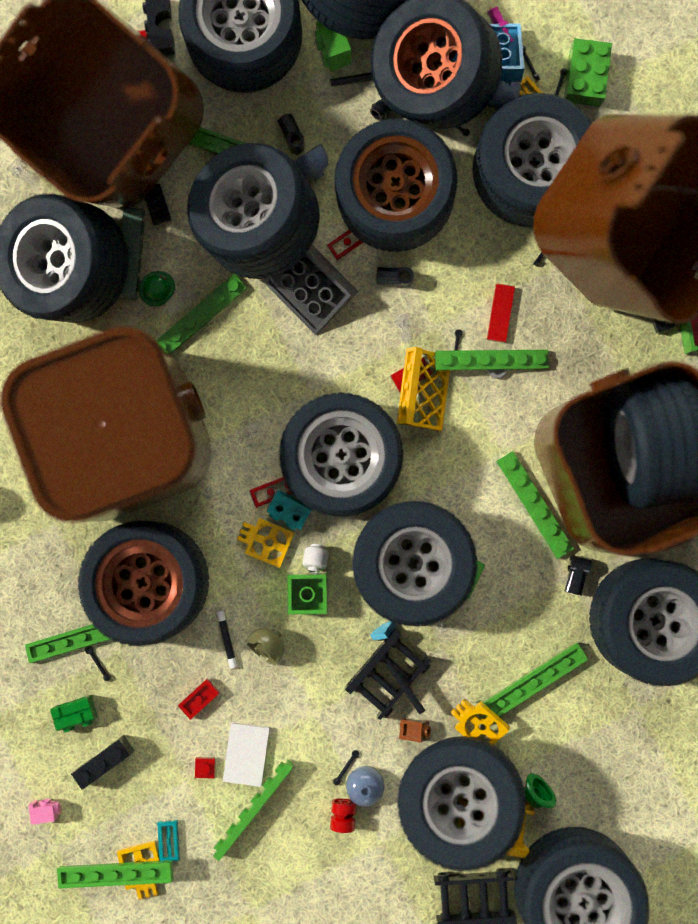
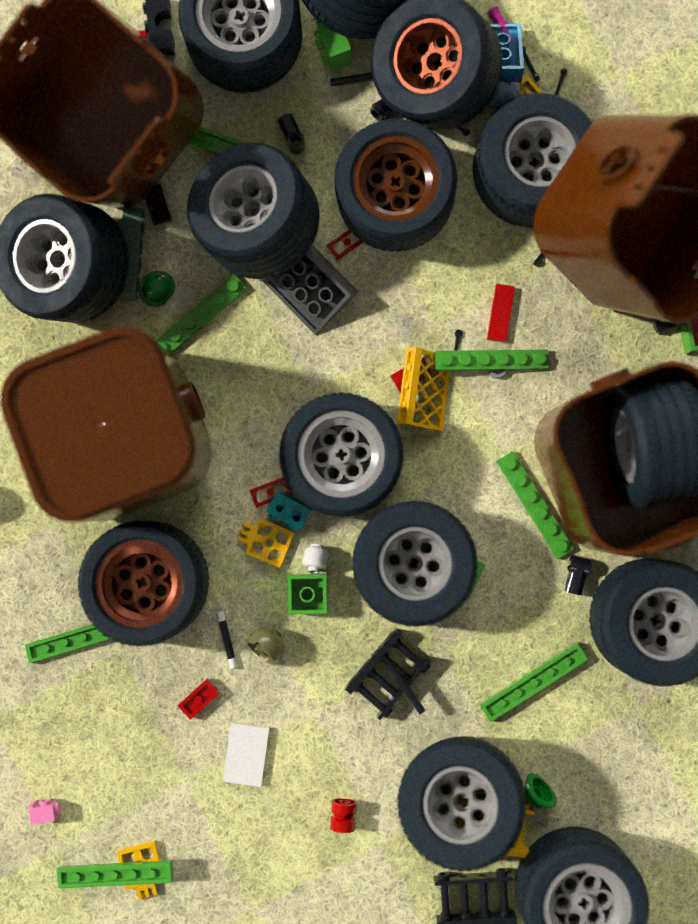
green brick [50,695,98,733] -> none
black arch [71,735,135,790] -> none
black hinge [85,646,111,681] -> none
teal tile [157,820,180,861] -> none
red plate [195,757,215,779] -> none
bright green plate [213,759,294,861] -> none
sand blue cylinder [294,144,328,181] -> none
black hinge [333,750,359,786] -> none
sand blue cylinder [346,766,385,807] -> none
medium azure tile [370,622,396,640] -> none
black piece [376,267,414,287] -> none
dark orange bracket [399,718,431,743] -> none
yellow piece [451,699,510,745] -> none
bright green brick [564,38,612,107] -> none

